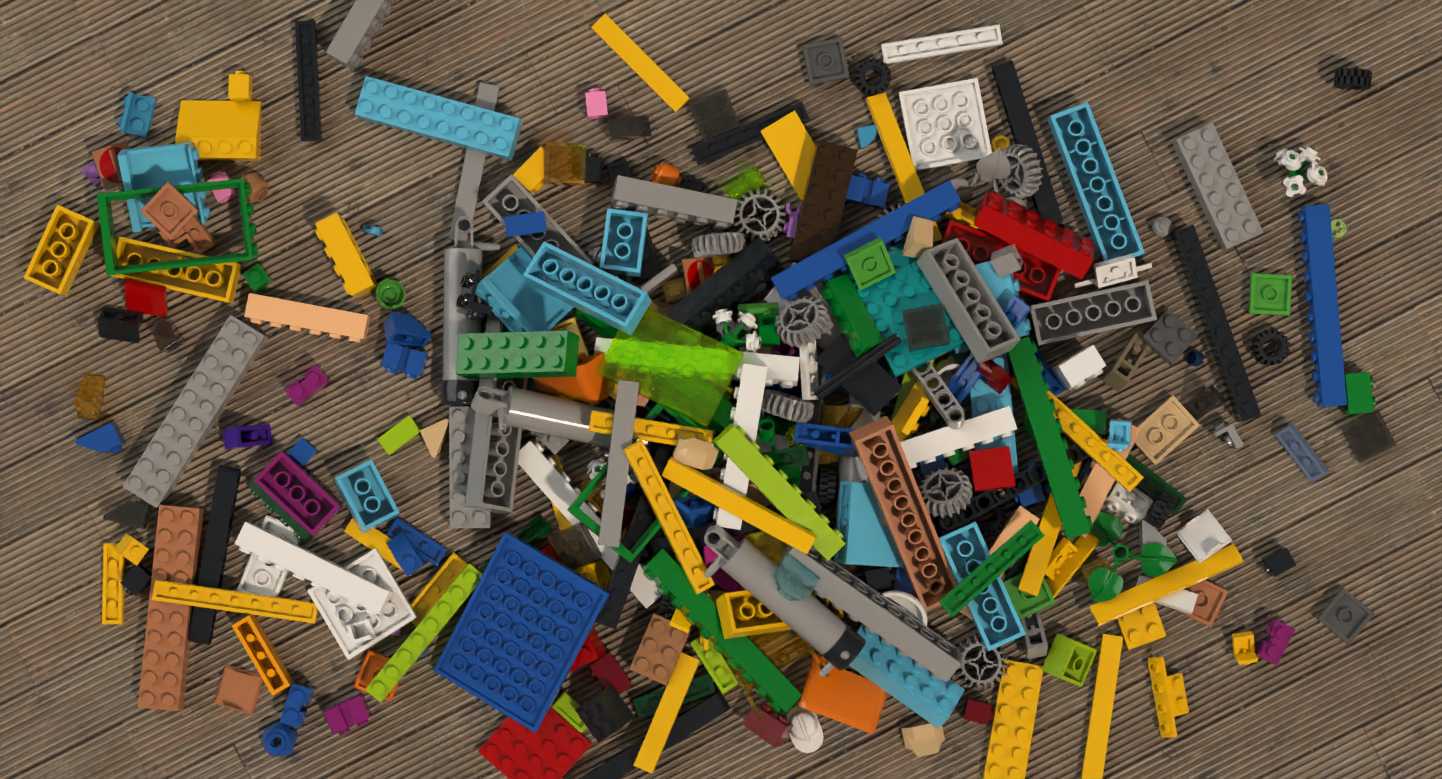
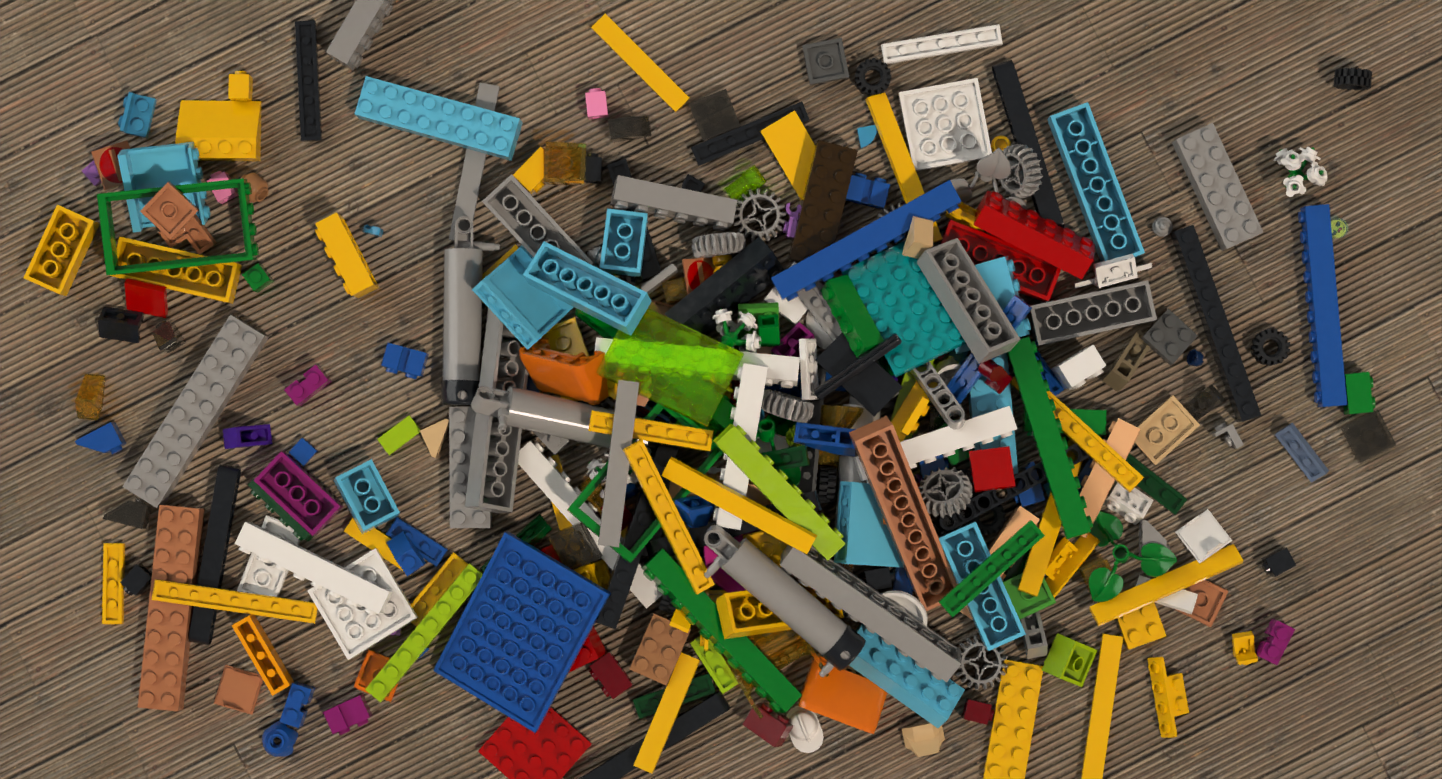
yellow brick [114,533,149,566] -> none
light nougat brick [244,293,371,343] -> none
white panel [346,619,377,645] -> none
bright green hair [375,278,406,310] -> none
blue slope [383,311,432,349] -> none
green brick [455,330,579,379] -> none
black bracket [456,269,493,321] -> none
blue tile [504,211,547,238] -> none
lime tile [551,691,587,733] -> none
black brick [575,684,635,743] -> none
orange head [650,162,682,187] -> none
tan slope [673,436,719,470] -> none
clear light blue tile [774,553,820,601] -> none
light grey gear [775,295,830,348] -> none
bright green plate [844,237,896,291] -> none
clear smoke plate [902,304,950,352] -> none
light grey panel [990,244,1023,277] -> none
medium azure bracket [1107,419,1132,451] -> none
black tyre [1144,490,1178,529] -> none
bright green plate [1248,273,1292,316] -> none
dark grey plate [1316,588,1375,645] -> none

